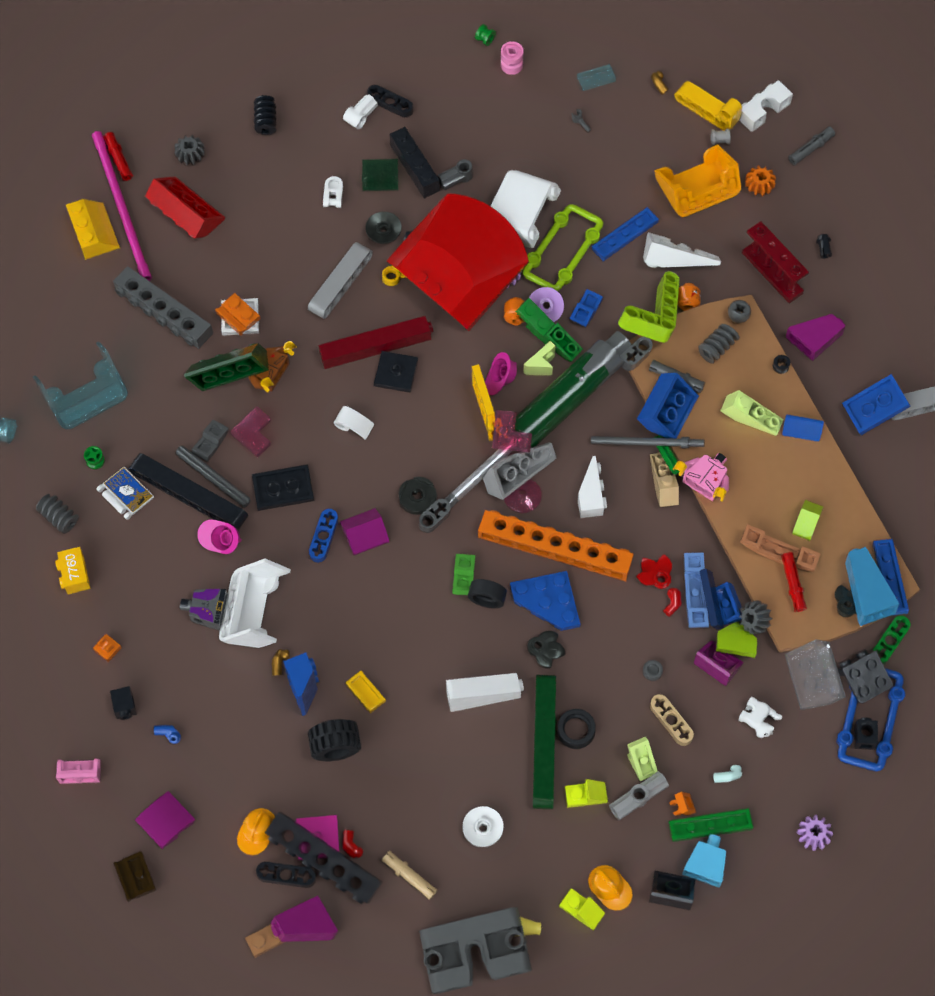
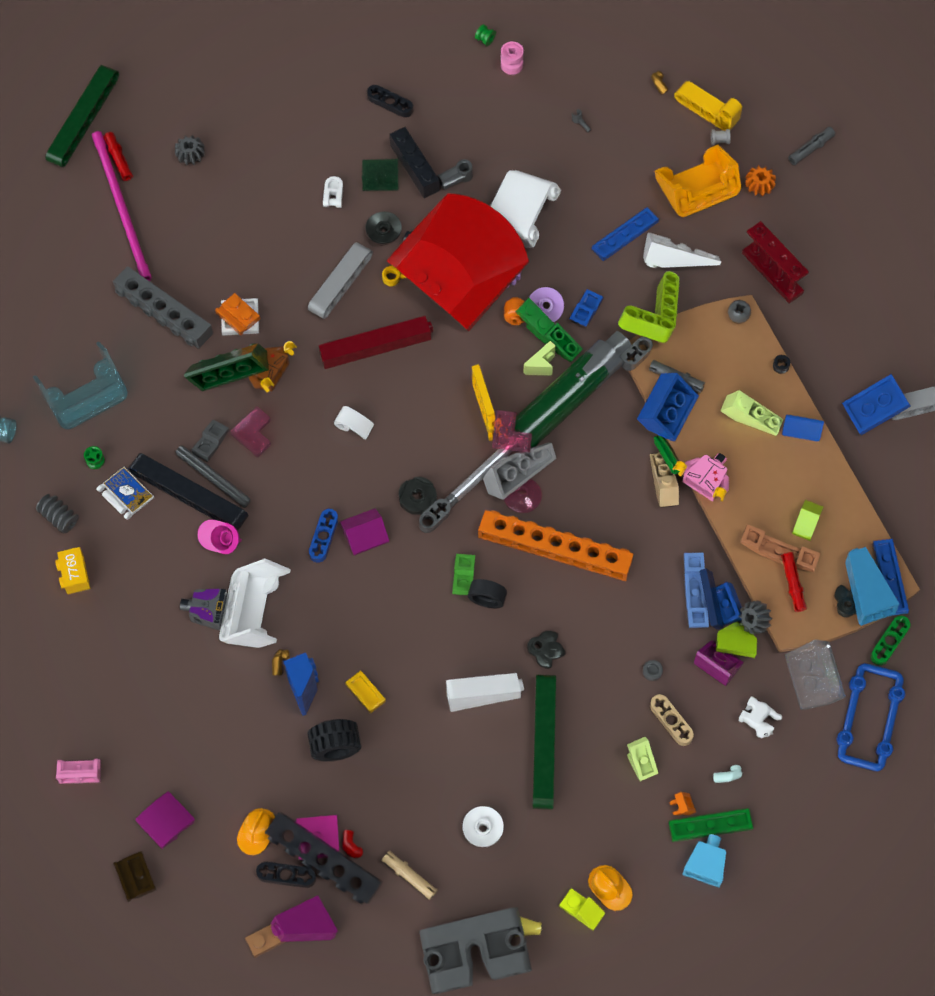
yellow slope [66,199,120,259] -> none
orange tile [93,634,122,662] -> none
black brick [110,686,137,720] -> none
red slope [145,176,225,238] -> none
blue arm [154,725,181,744] -> none
black tile [252,464,314,511] -> none
black piece [254,95,276,135] -> none
white piece [343,95,378,129] -> none
black plate [374,351,418,393] -> none
dark pink piece [485,352,517,395] -> none
blue plate [510,571,581,631] -> none
lime bar [523,204,603,291] -> none
black tyre [557,709,596,749] -> none
neon yellow slope [565,779,608,808] -> none
clear light blue tile [577,64,616,91] -> none
white slope [578,456,607,518] -> none
dark grey bar [591,436,705,449] -> none
light grey piece [609,771,669,820] -> none
red plate [636,554,672,589] -> none
black slope [649,871,695,910] -> none
red arm [663,588,682,617] -> none
orange head [677,283,701,311] -> none
dark grey piece [698,324,740,364] -> none
white arch [740,80,793,132] -> none
magenta slope [786,314,846,361] -> none
lavender gear [797,815,833,851] -> none
black pin [816,234,832,259] -> none
black bracket [834,649,893,703] -> none
black brick [854,717,878,750] -> none
none -> dark green beam [46,65,119,167]

